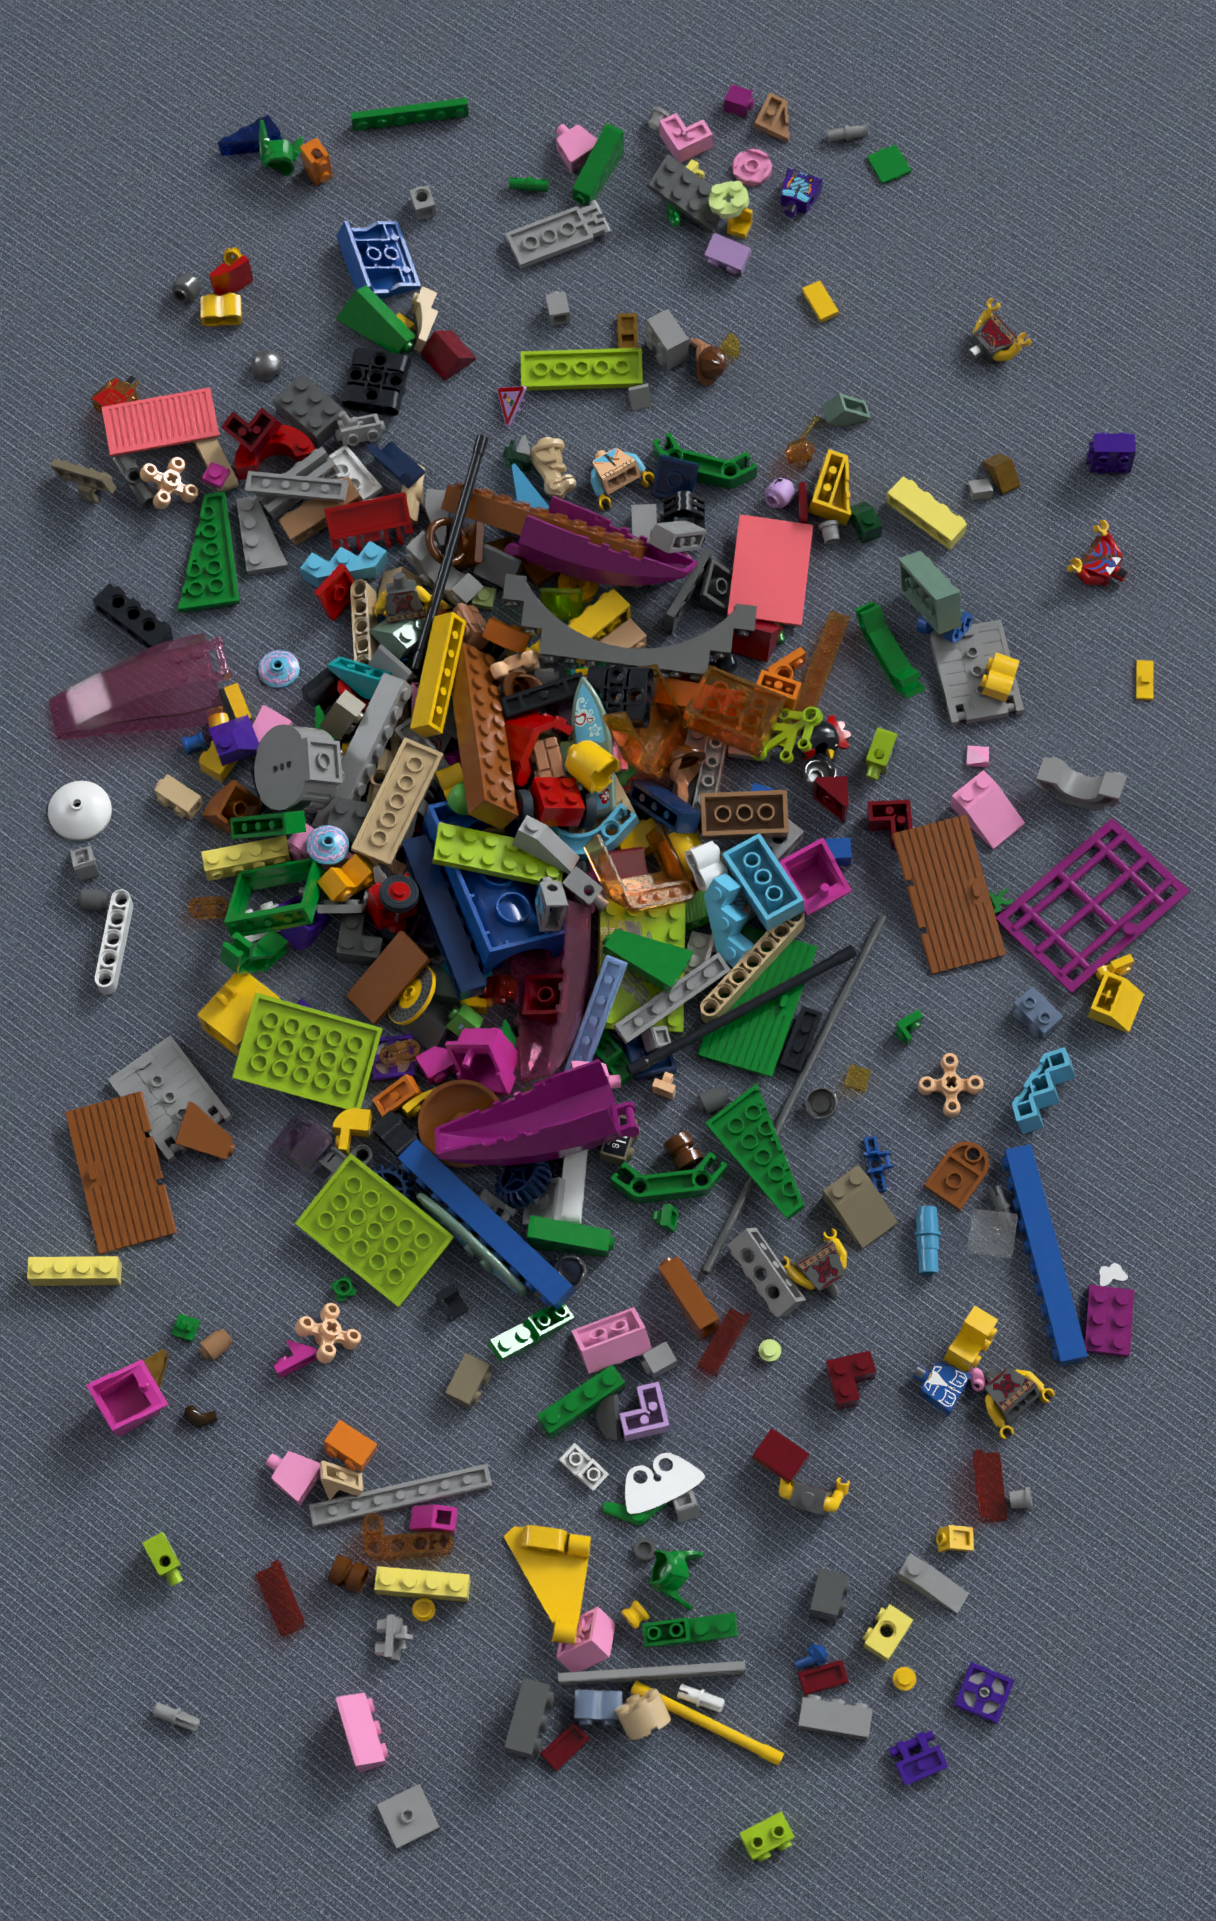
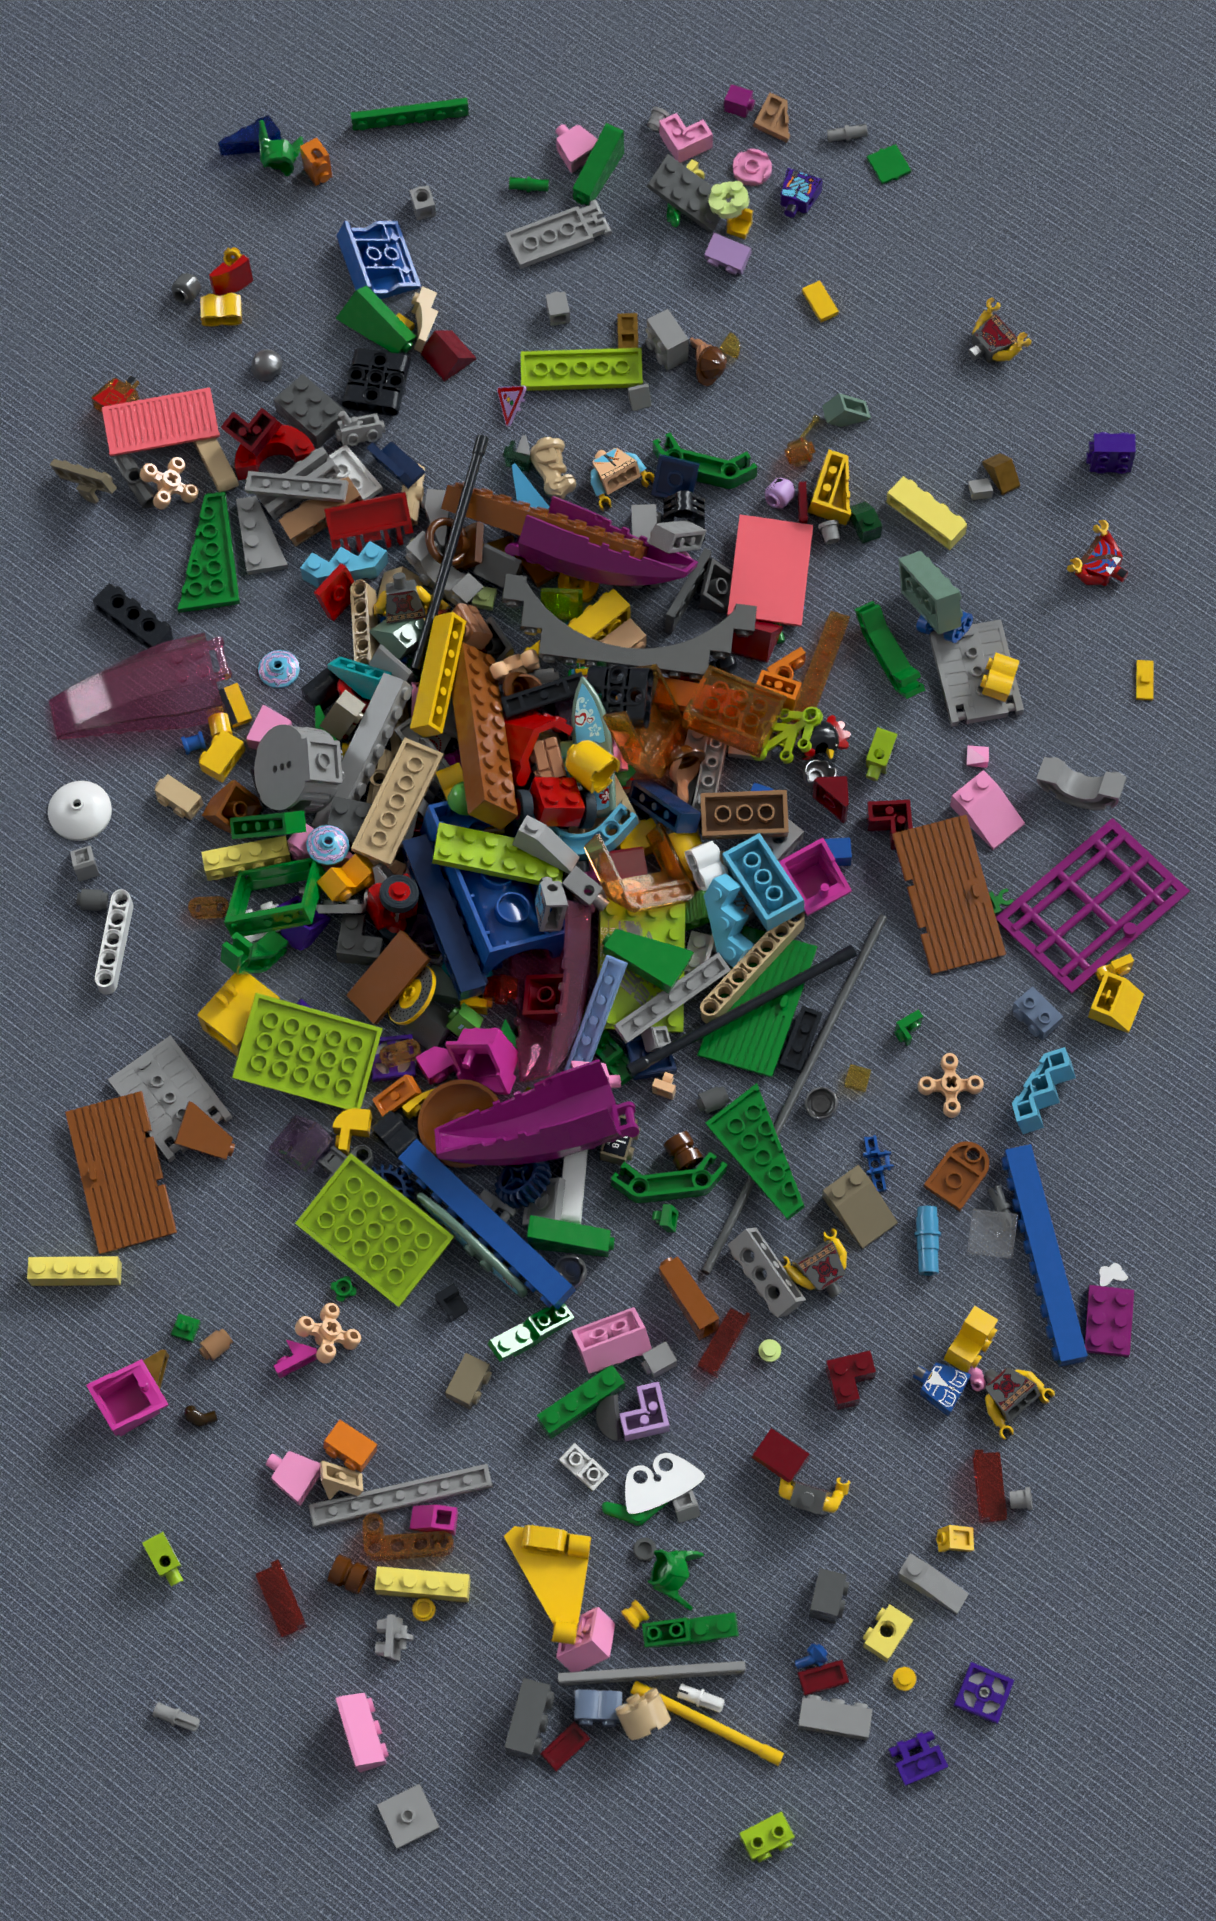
dark pink plate [202,461,230,489] -> none
dark purple slope [208,714,259,766] -> none
orange slope [482,617,531,654] -> none

